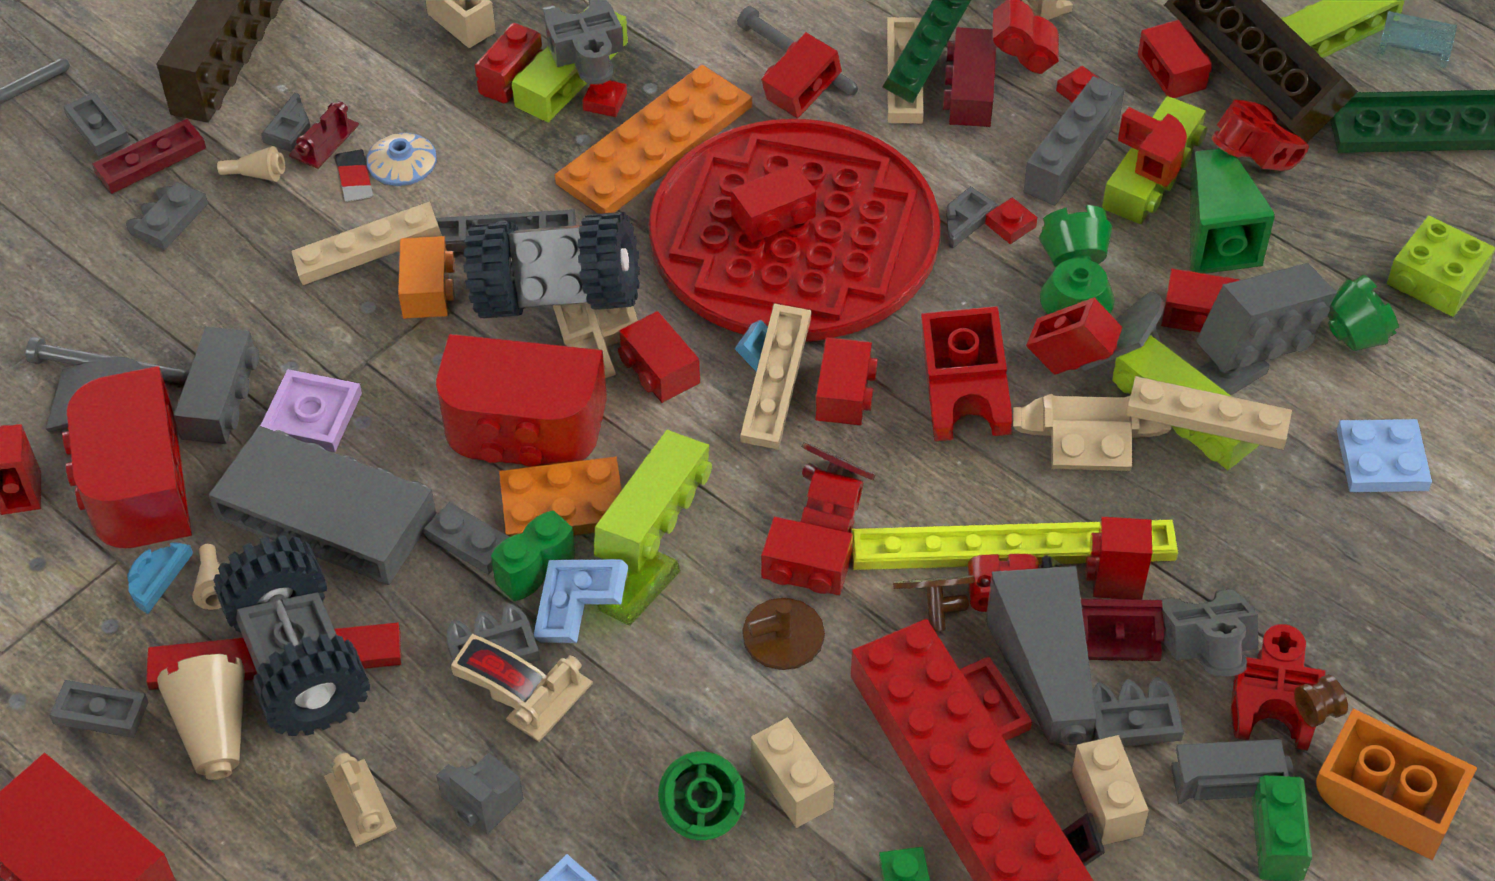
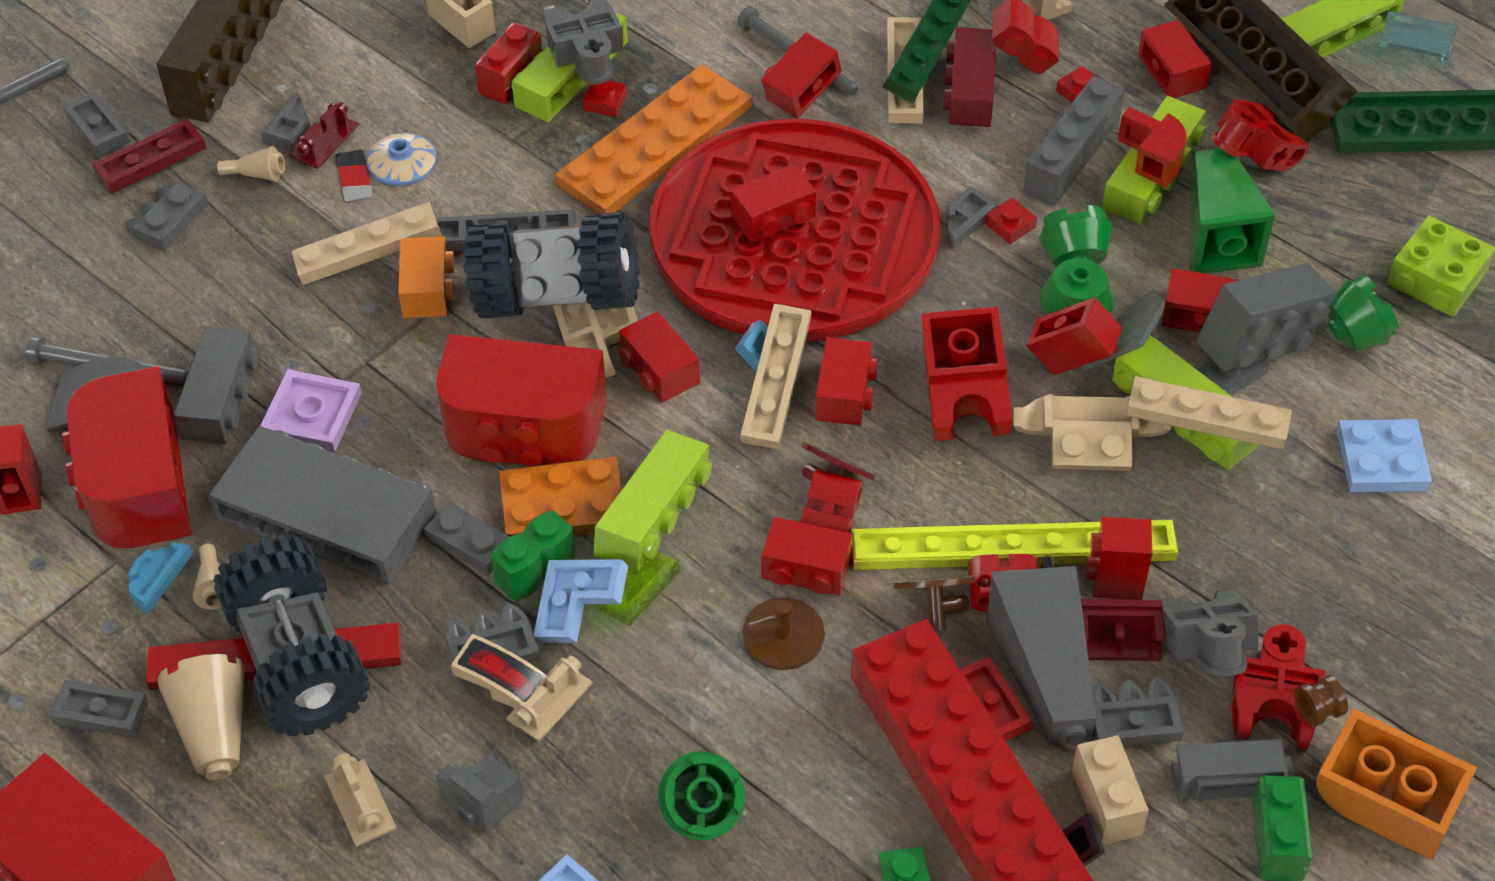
tan brick [751,717,834,828] -> none

